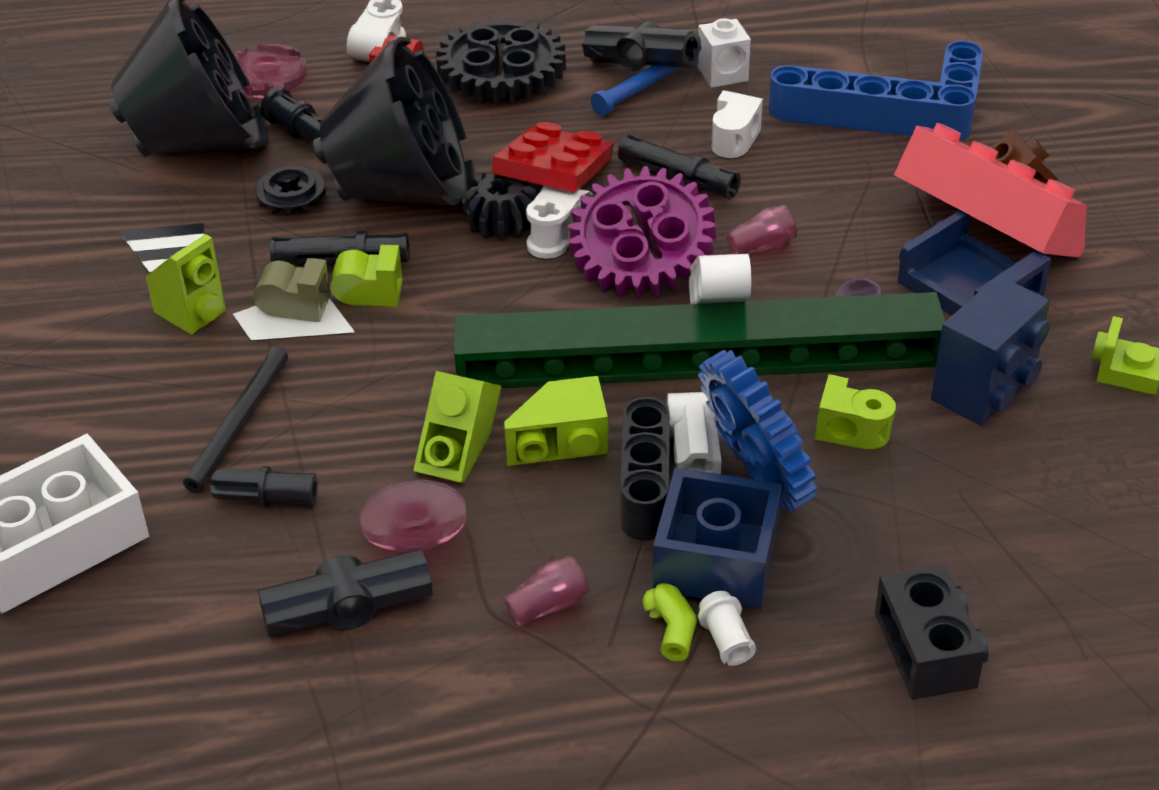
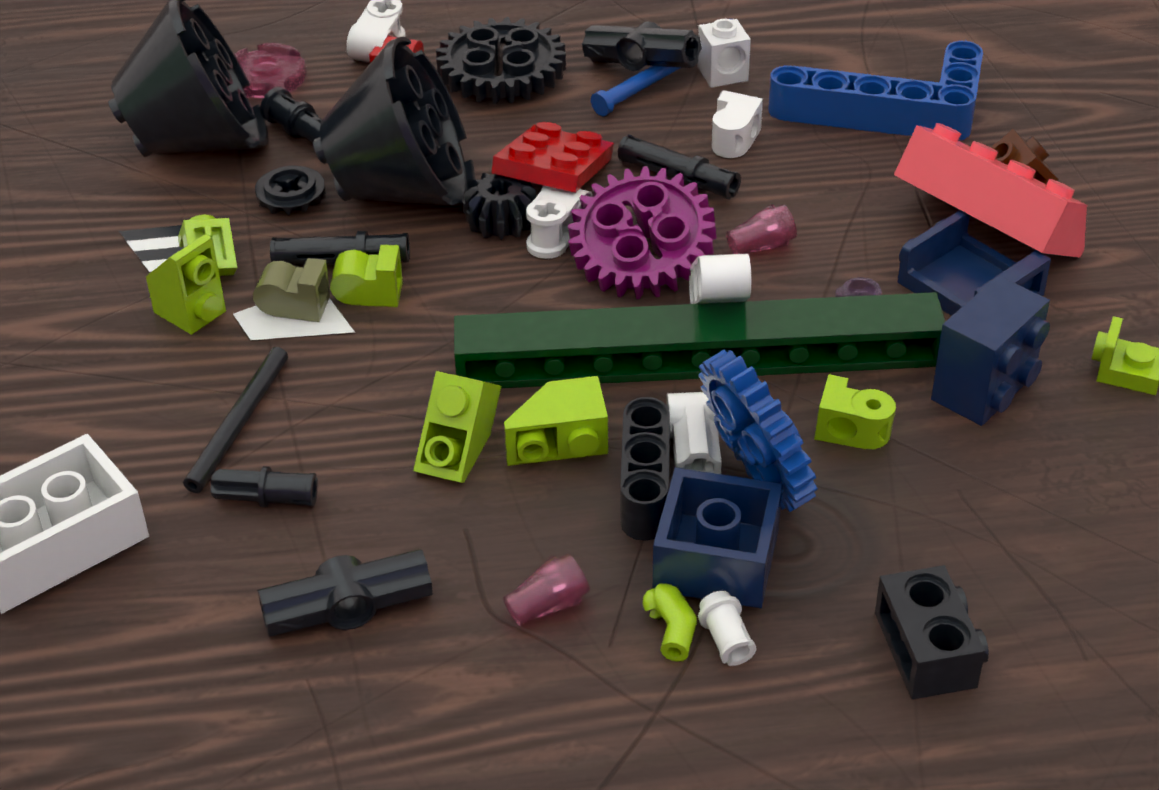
clear pink dish [359,480,467,552] -> none
none -> lime bracket [178,215,237,276]

